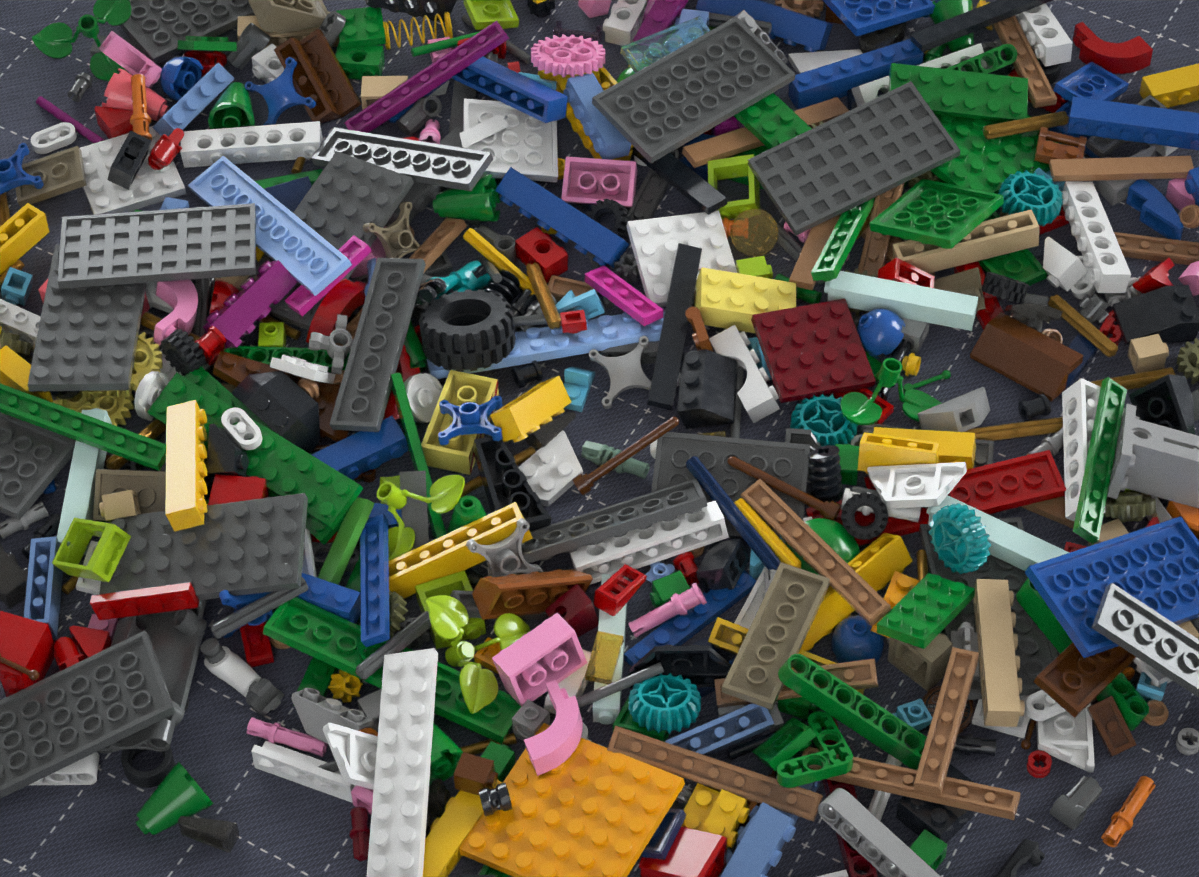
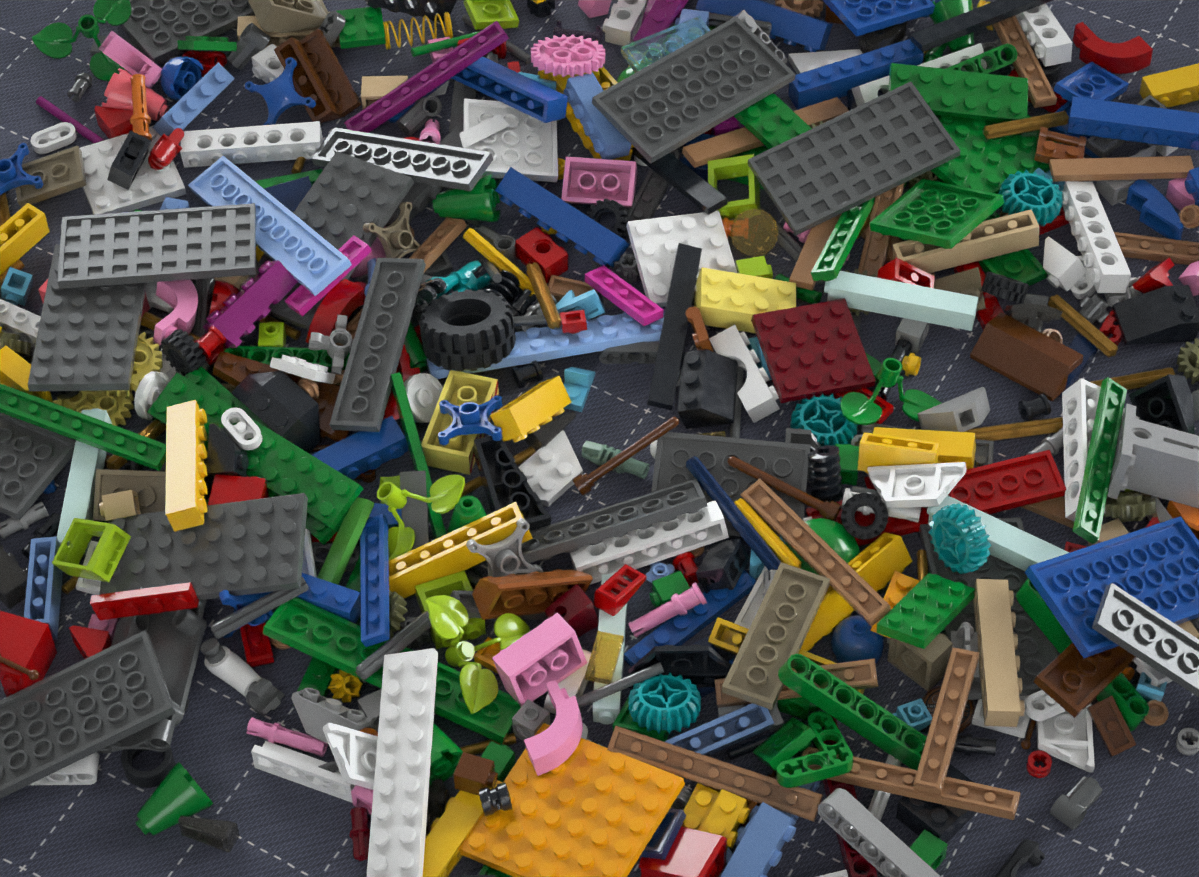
red arm [54,637,85,671] -> none
green cone [208,82,255,129] -> none
green brick [335,42,385,80] -> none
light grey piece [589,336,651,409] -> none
blue cylinder [857,308,905,359] -> none
green hinge [903,370,951,393] -> none
orange pin [1101,776,1156,847] -> none
tan brick [1128,334,1169,373] -> none

